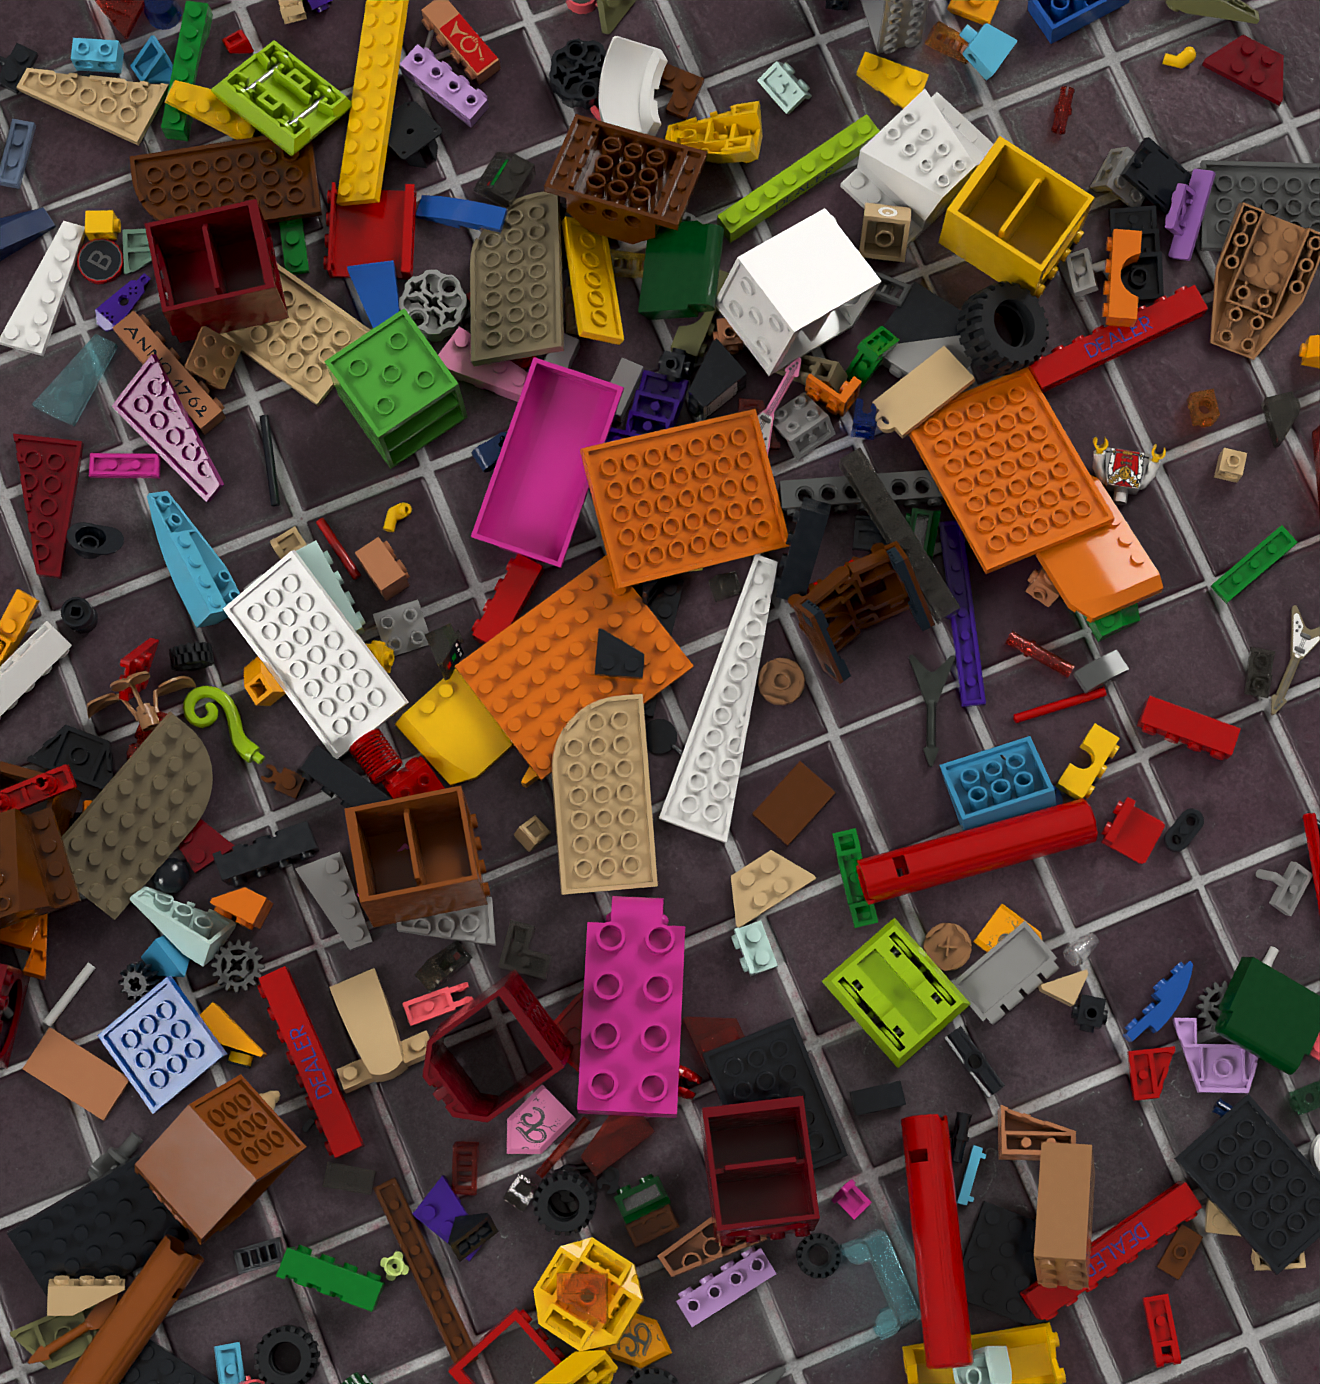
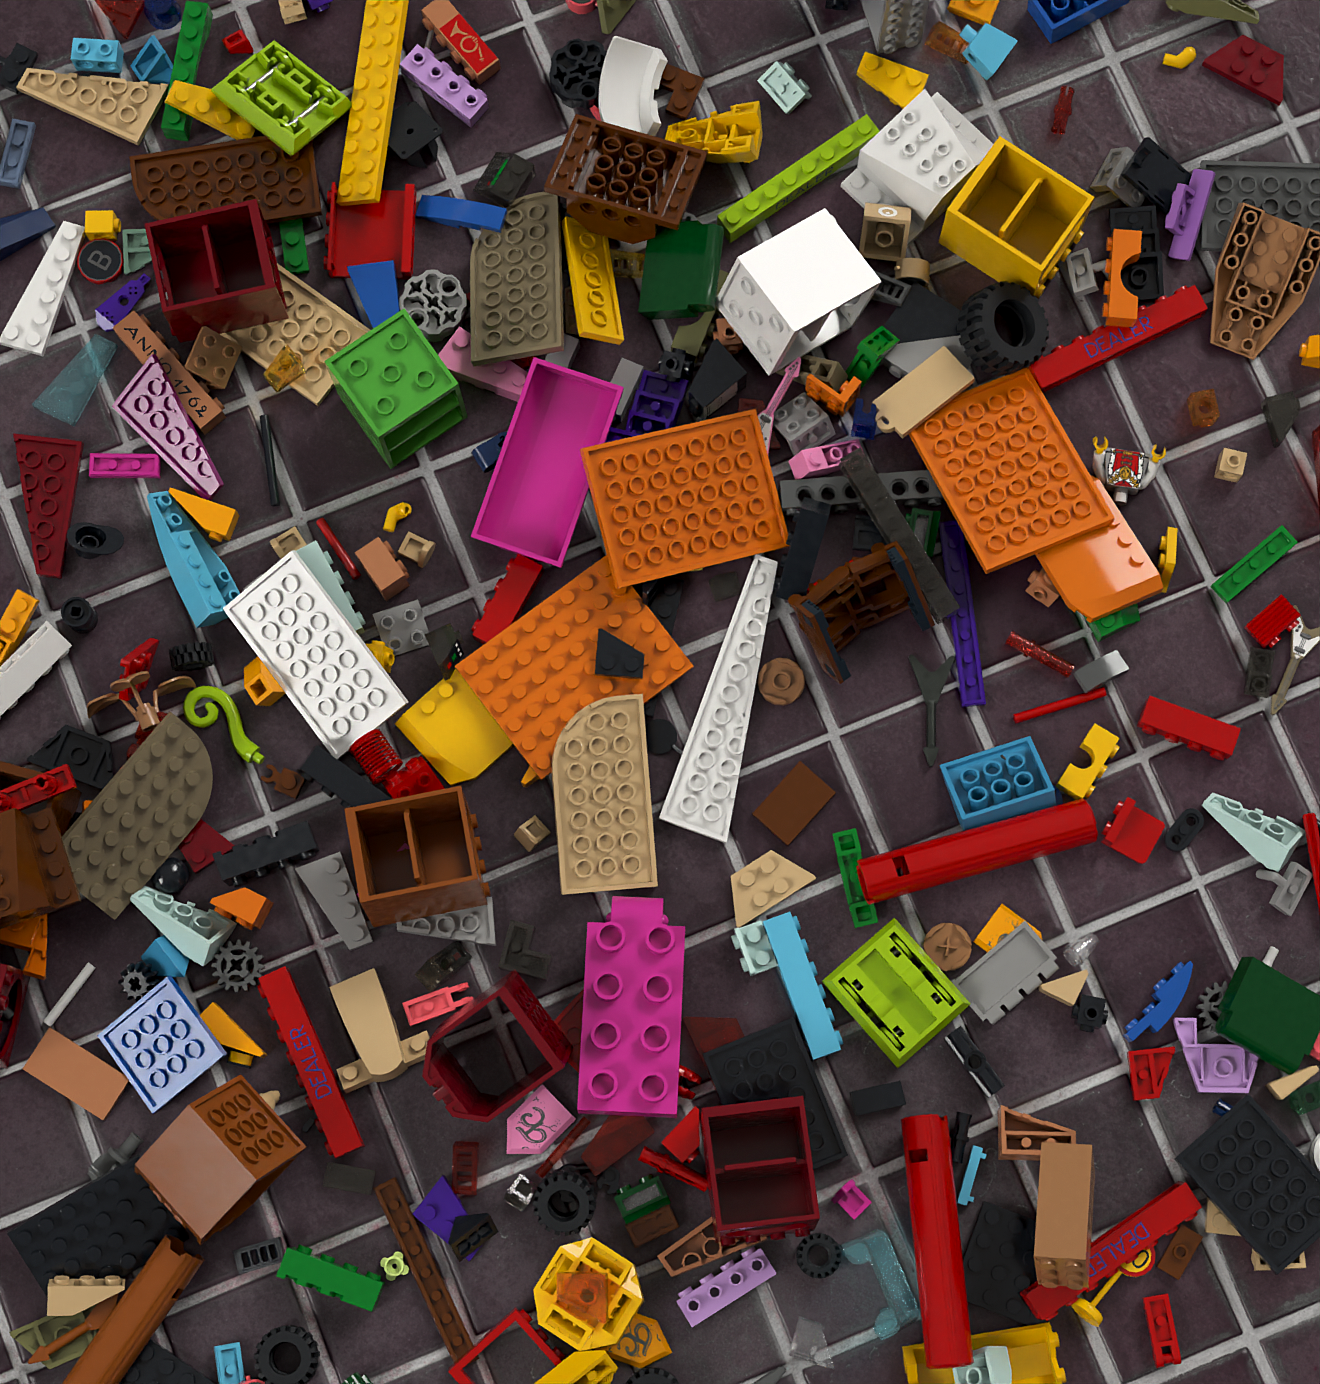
none -> light orange slope [168,487,240,542]
none -> clear yellow slope [263,344,306,393]
none -> tan tile [398,531,436,568]
none -> red pin [638,1146,708,1192]
none -> red slope [661,1106,700,1164]
none -> medium azure brick [762,912,843,1061]
none -> bright pink slope [788,439,866,480]
none -> clear slope [788,1316,835,1369]
none -> tan piece [894,258,930,287]
none -> yellow piece [1071,1247,1156,1327]
none -> yellow wing [1158,527,1177,593]
none -> light aqua wedge [1202,793,1305,872]
none -> red brick [1244,594,1301,649]
none -> tan slope [1265,1065,1319,1100]

